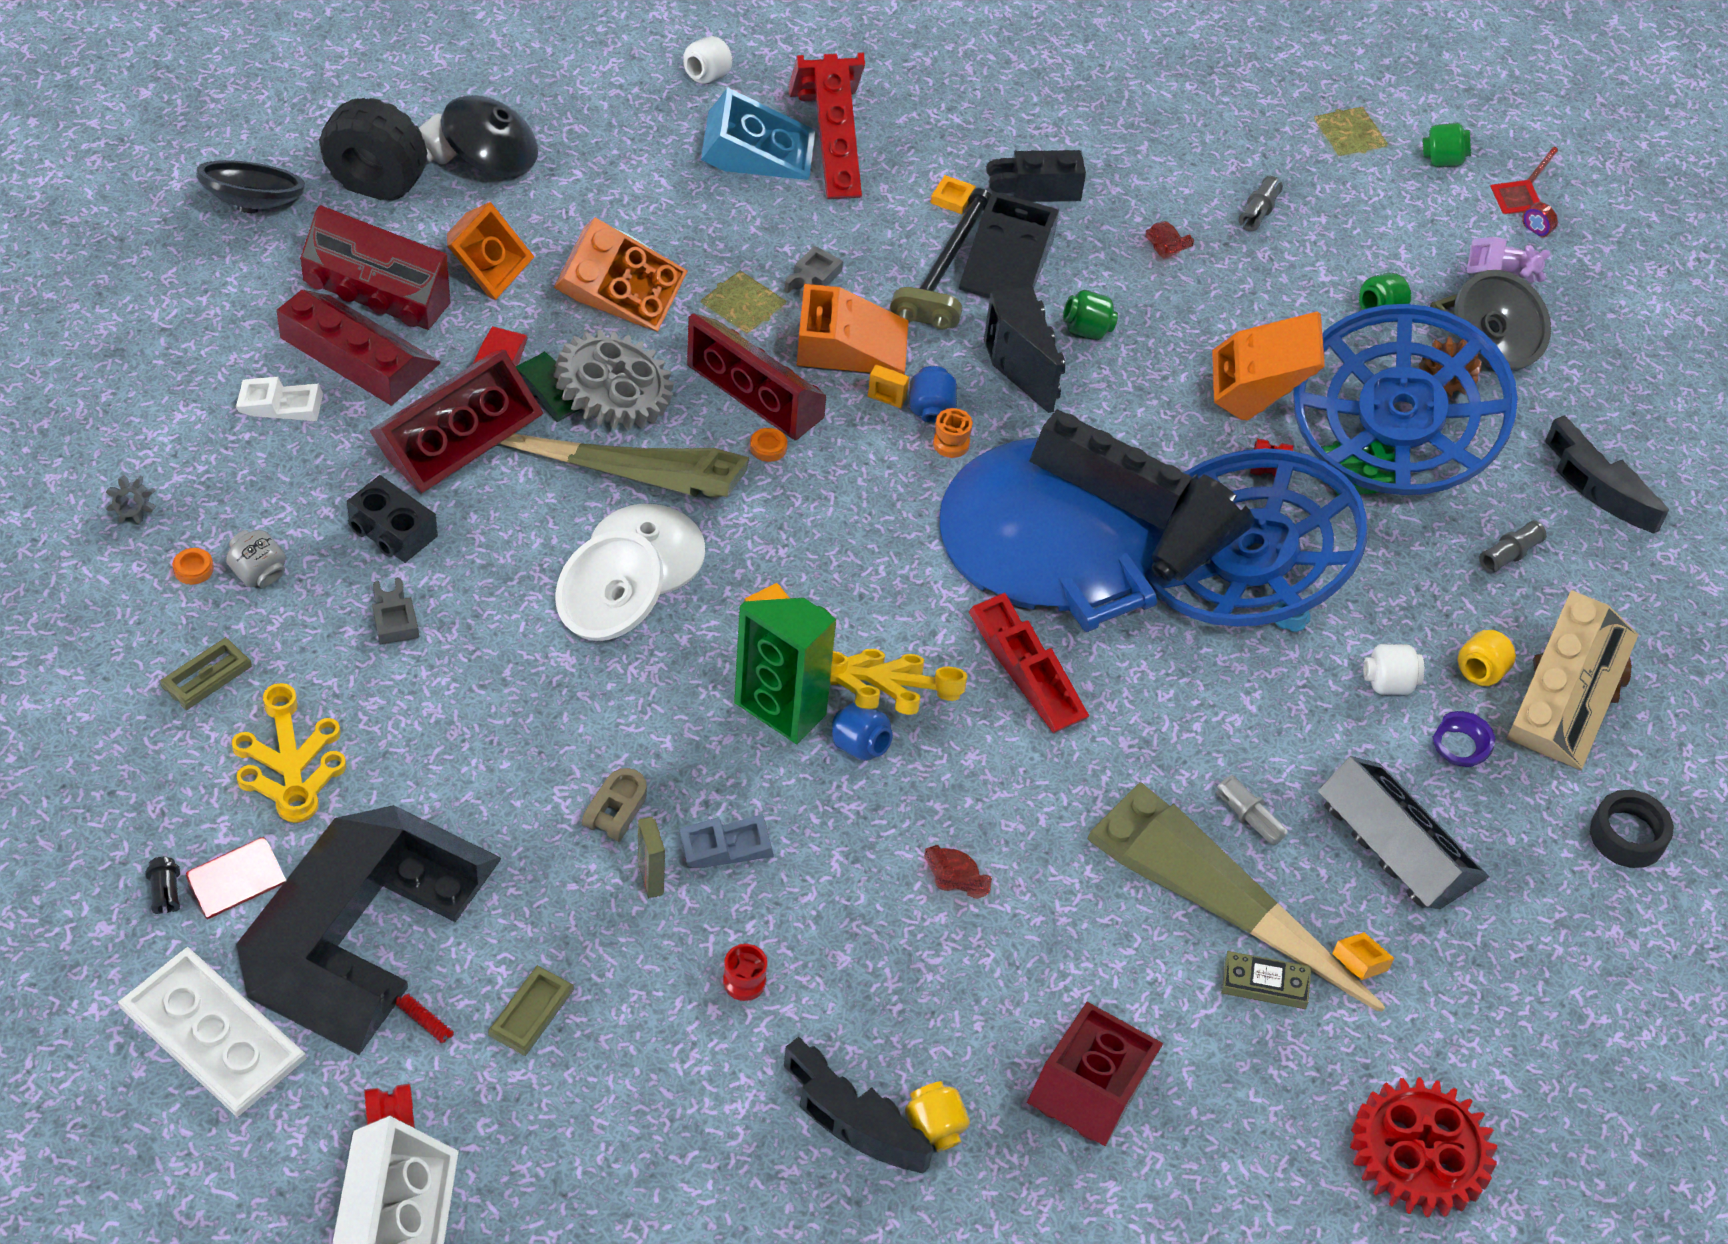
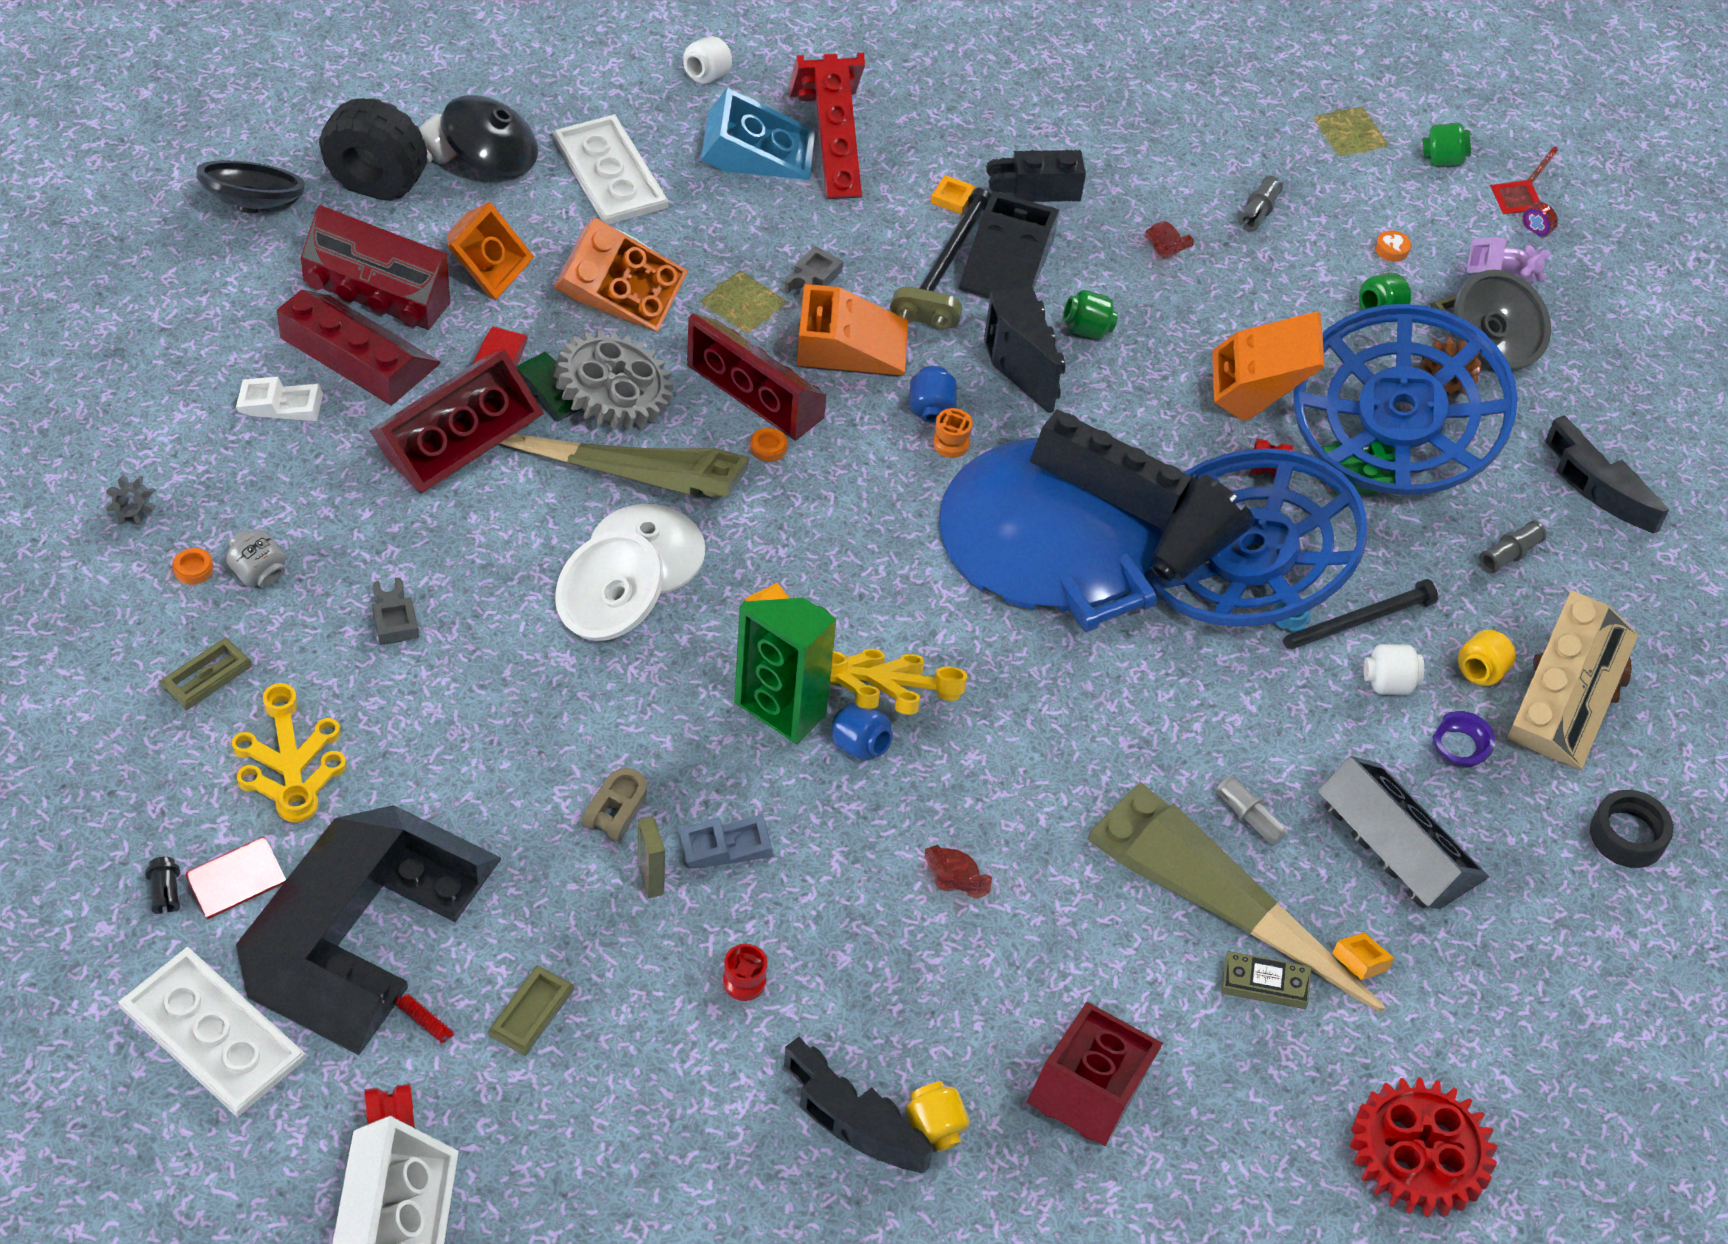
black brick [347,475,438,563] -> none
light orange plate [868,365,909,409] -> none
red slope [969,593,1089,733] -> none
none -> white tile [552,114,669,224]
none -> black bar [1283,579,1438,649]
none -> orange tile [1375,230,1411,262]

